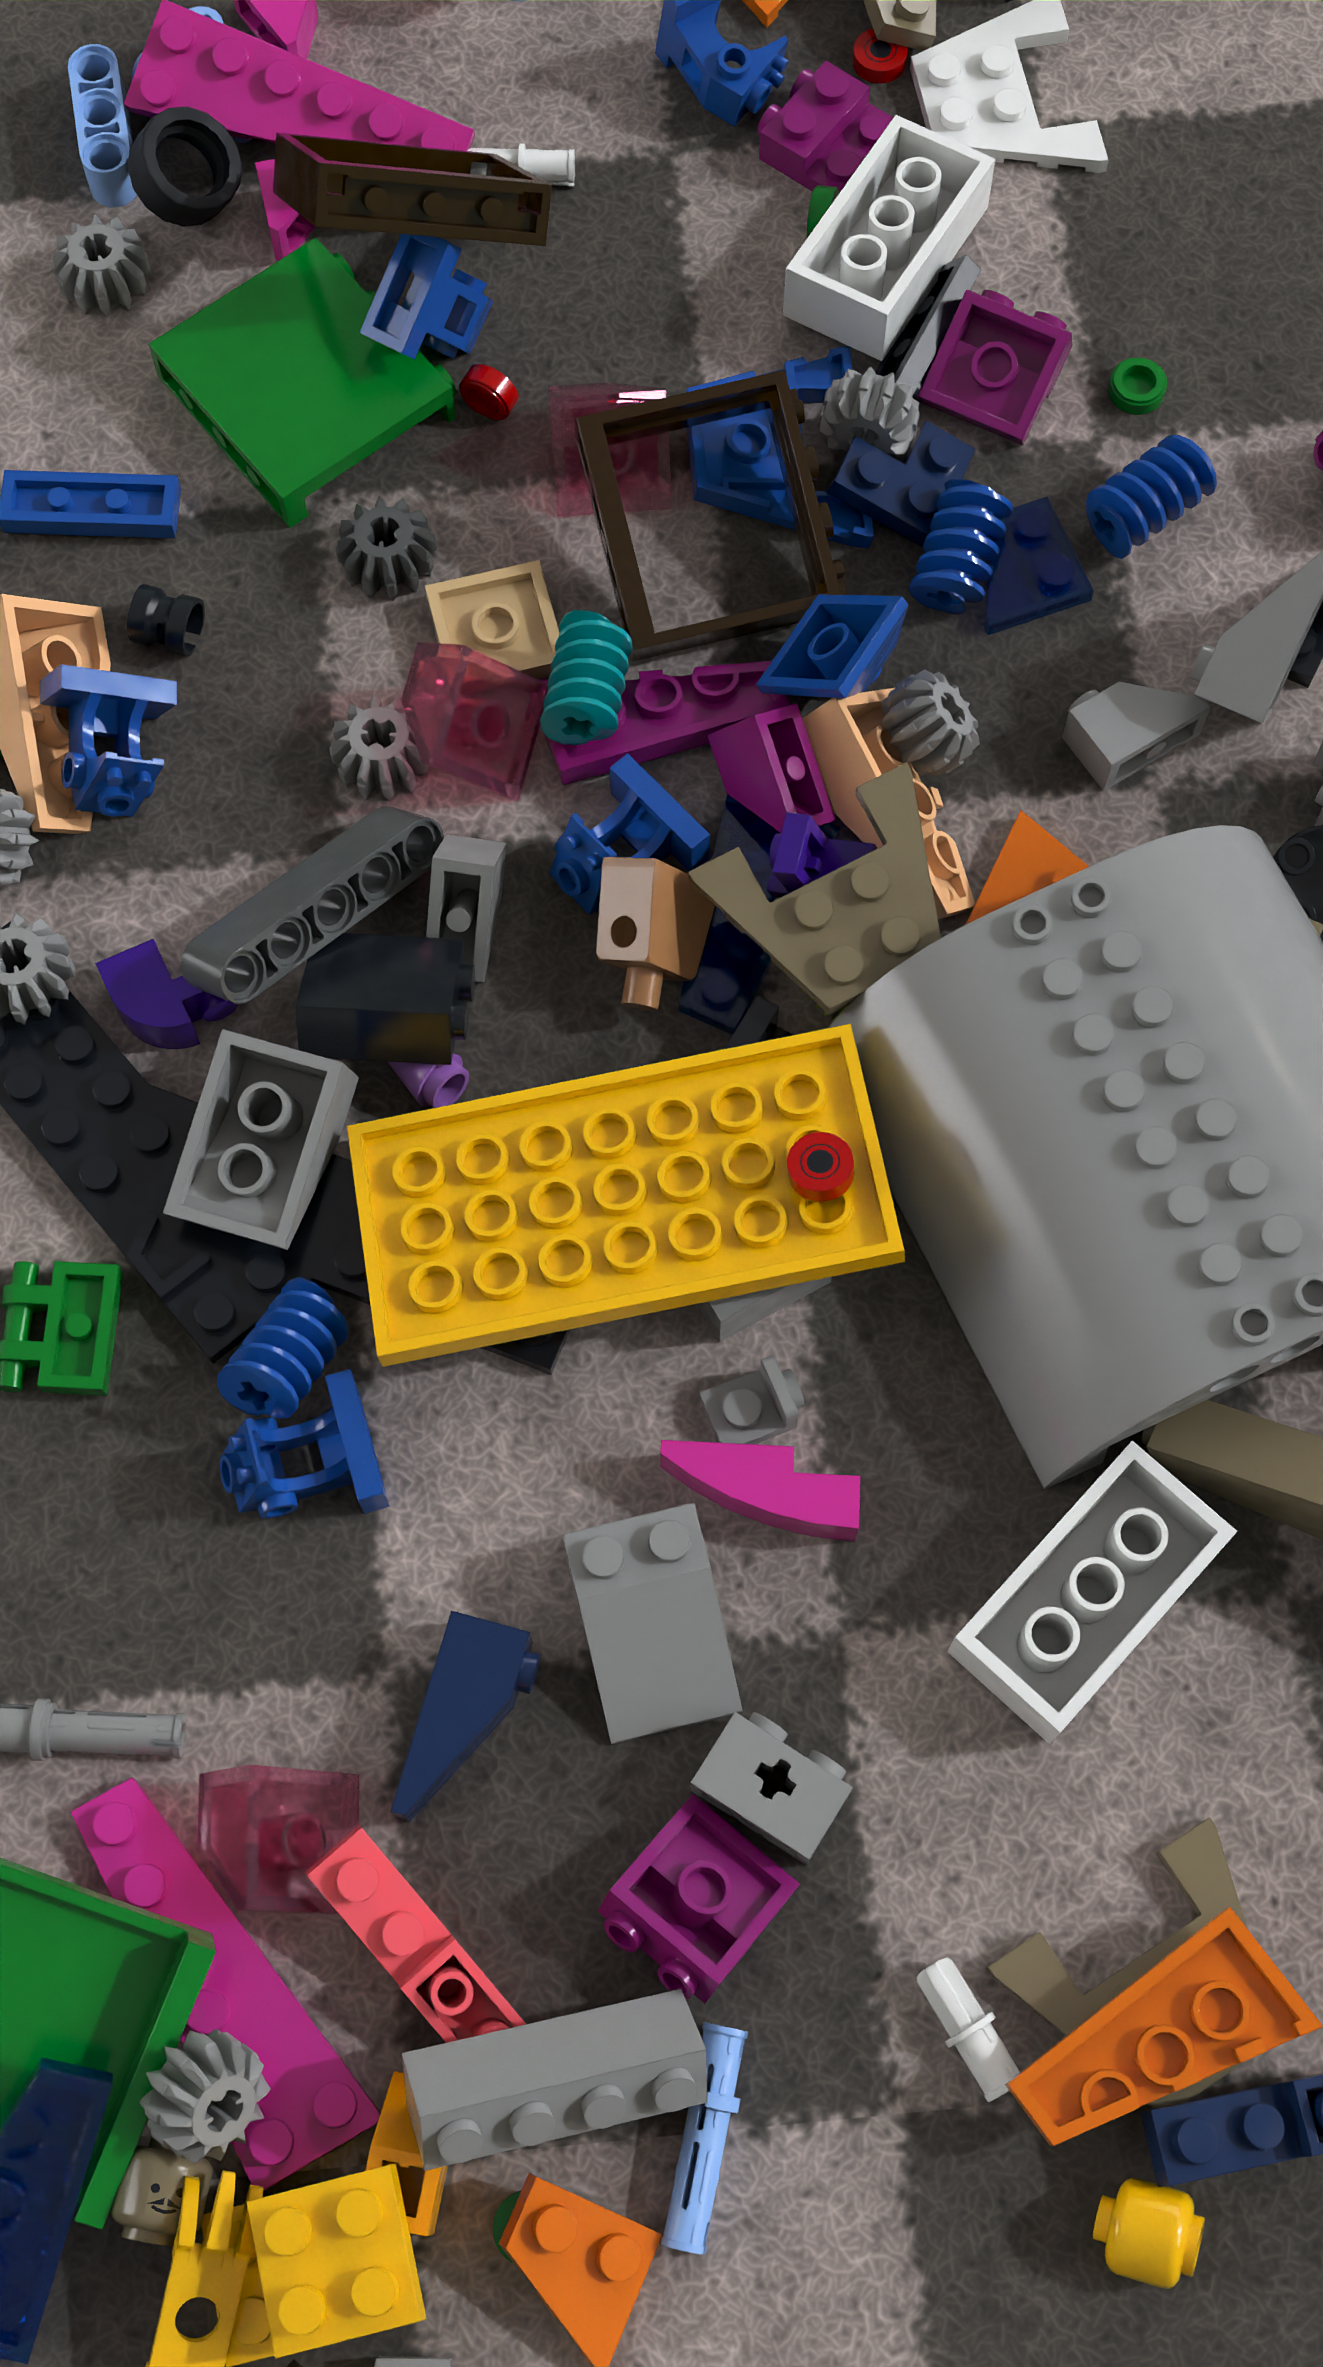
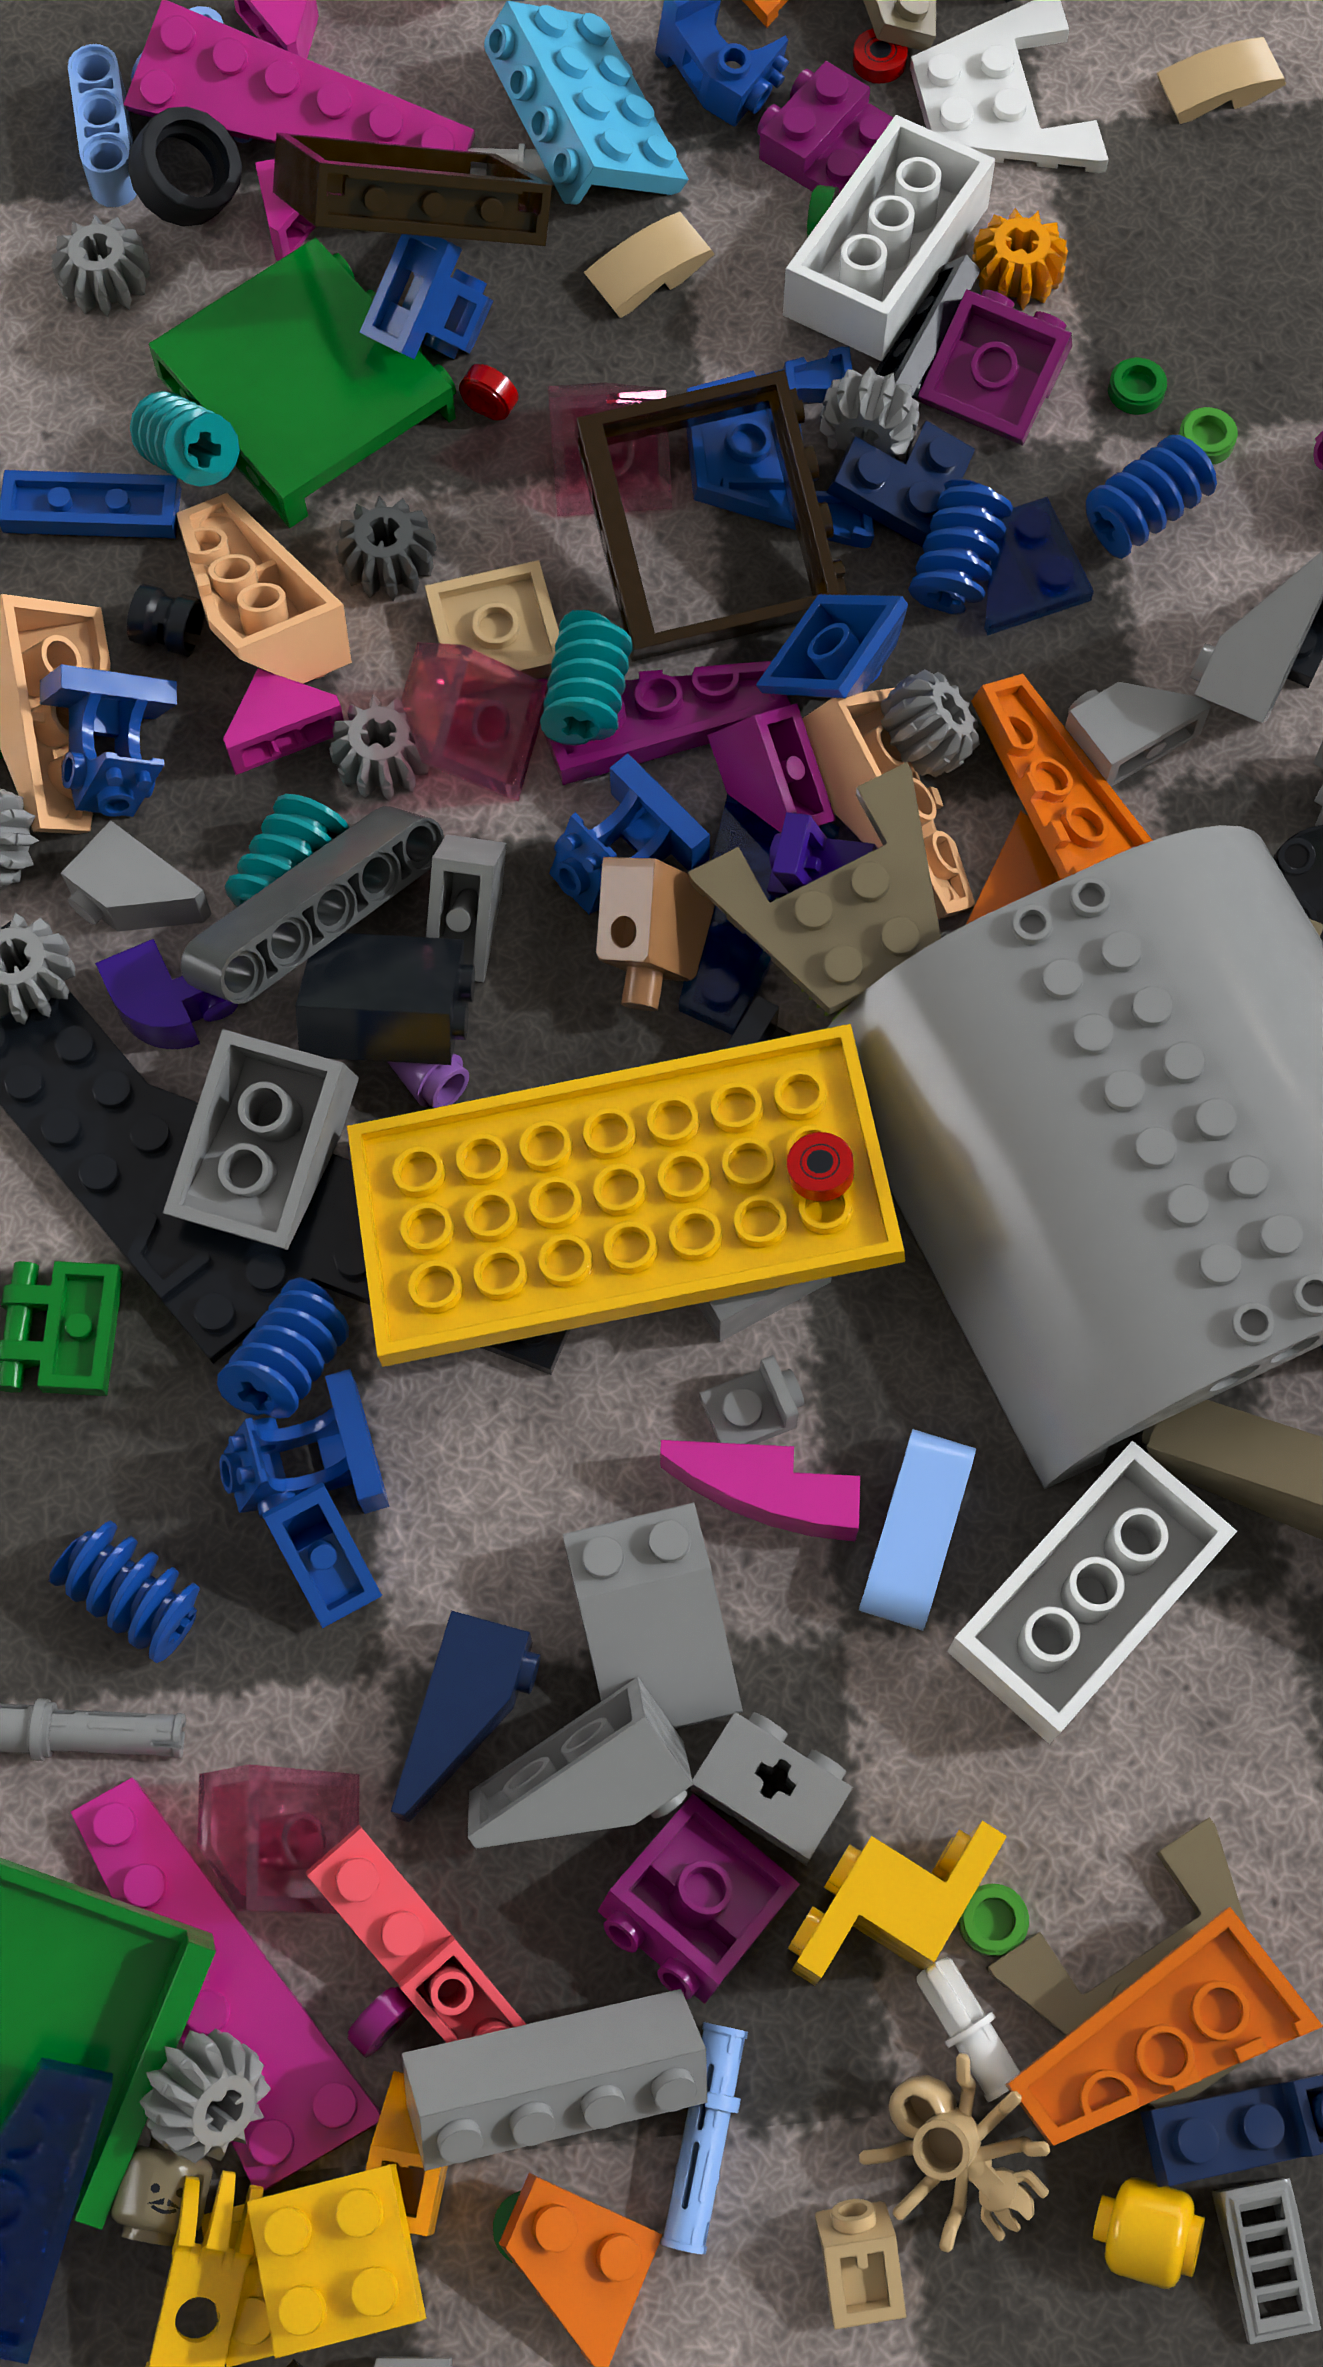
none -> blue piece [49,1520,200,1663]
none -> light grey slope [61,820,212,932]
none -> teal piece [130,391,240,487]
none -> light nougat wedge [176,493,352,684]
none -> dark pink slope [223,668,344,775]
none -> teal piece [224,794,350,907]
none -> blue slope [262,1482,382,1628]
none -> magenta tile [347,1986,415,2058]
none -> light grey slope [468,1677,693,1849]
none -> medium azure bracket [484,0,689,205]
none -> tan slope [584,212,715,318]
none -> yellow bracket [787,1821,1007,1986]
none -> tan bracket [815,2199,907,2330]
none -> light blue beam [859,1429,976,1631]
none -> tan animal [859,2053,1050,2253]
none -> bright green tile [958,1883,1029,1957]
none -> orange wing [971,674,1153,880]
none -> light orange gear [972,208,1068,310]
none -> tan slope [1157,37,1286,124]
none -> bright green tile [1178,407,1238,465]
none -> light grey slope [1211,2177,1321,2345]

